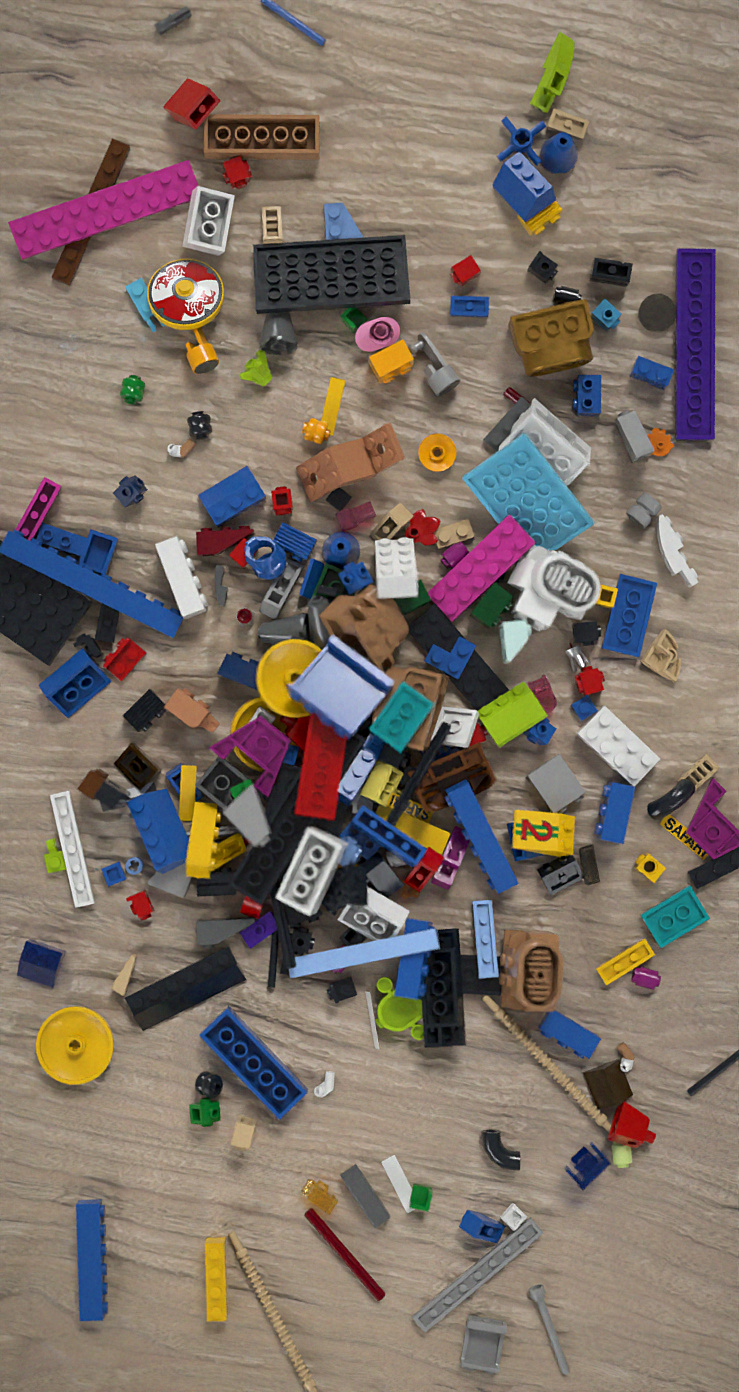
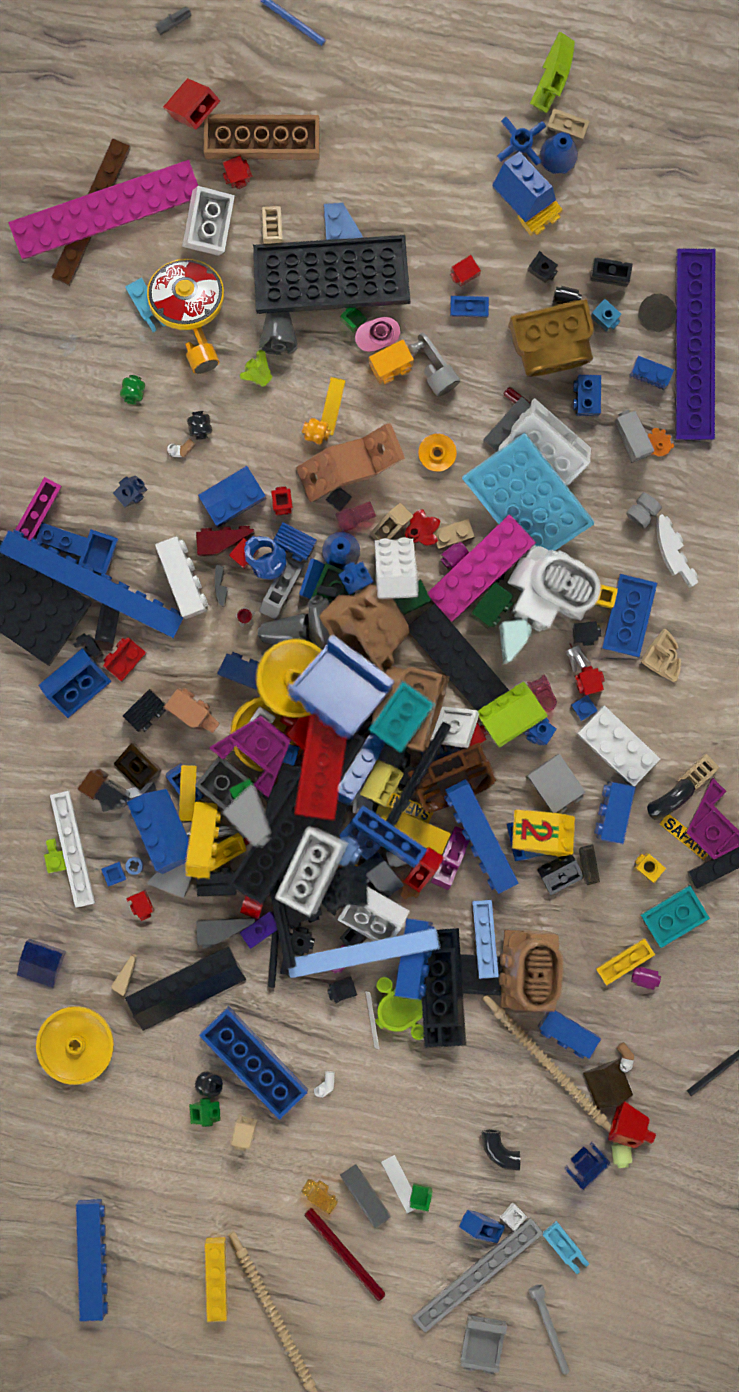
blue plate [424,636,476,679] -> none
none -> medium azure hinge [542,1221,589,1274]

